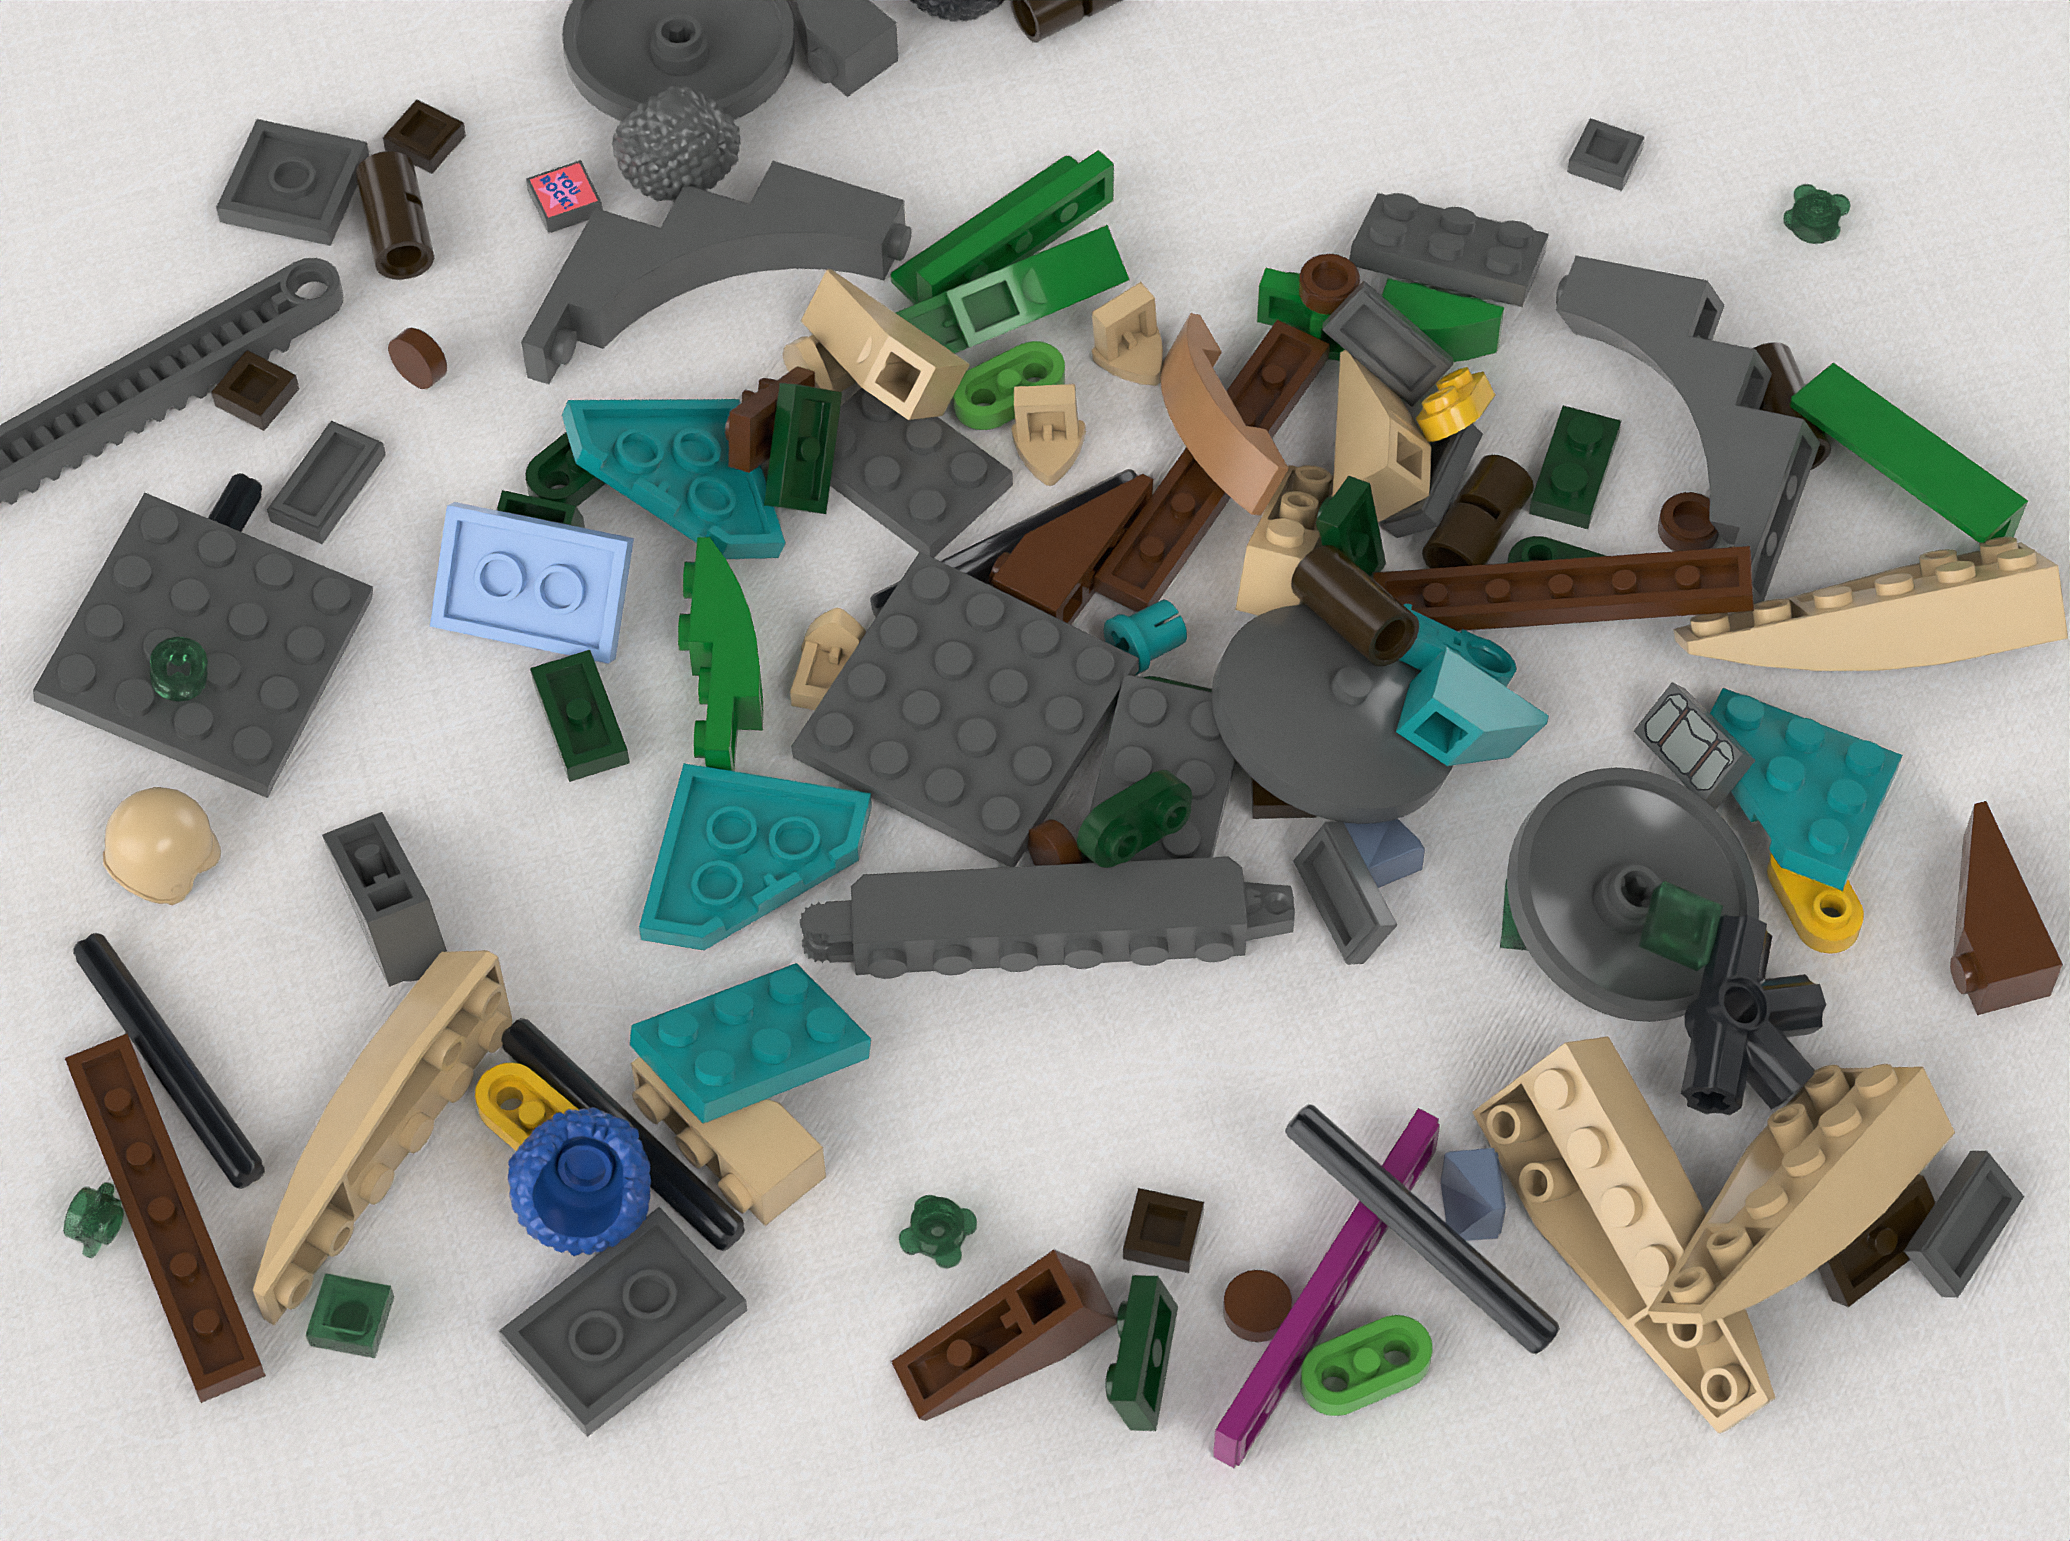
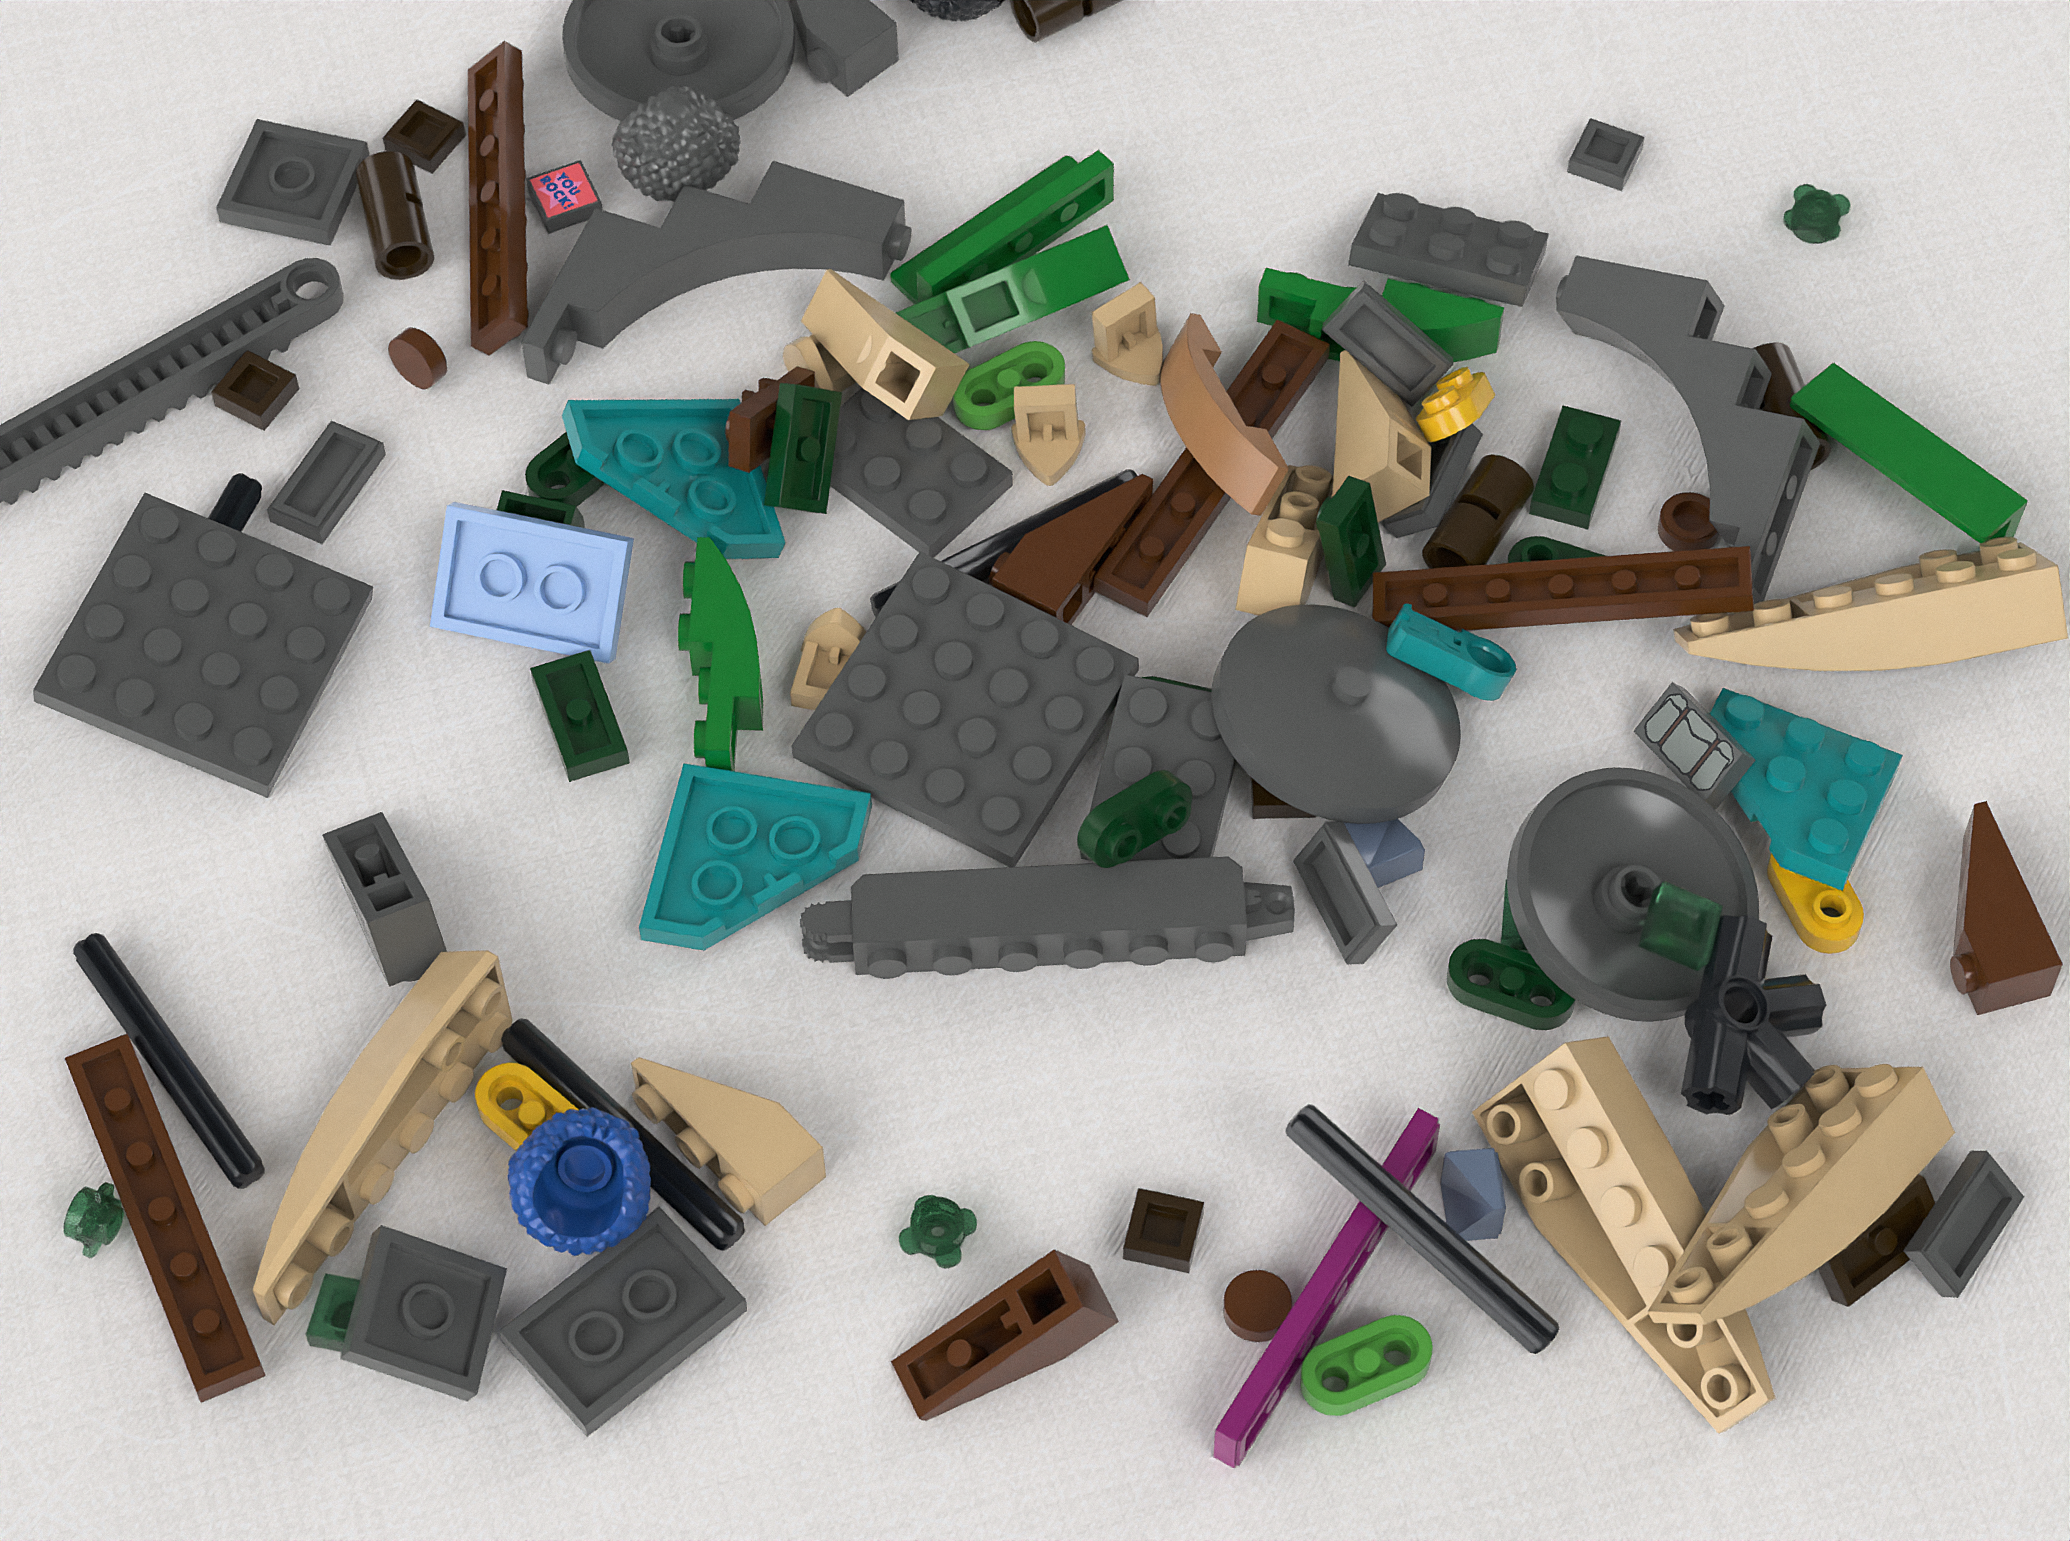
tan helmet [103,787,221,905] -> none
clear green bush [150,636,208,702] -> none
teal plate [630,963,871,1124] -> none
reddish brown tile [1027,819,1083,866] -> none
teal bush [1103,599,1187,676] -> none
dark green plate [1105,1275,1178,1431] -> none
dark brown pin [1291,545,1419,666] -> none
reddish brown tile [1299,254,1360,315] -> none
teal slope [1396,647,1549,766] -> none
none -> dark grey plate [340,1225,507,1402]
none -> reddish brown plate [467,41,529,356]
none -> dark green plate [1447,939,1576,1030]

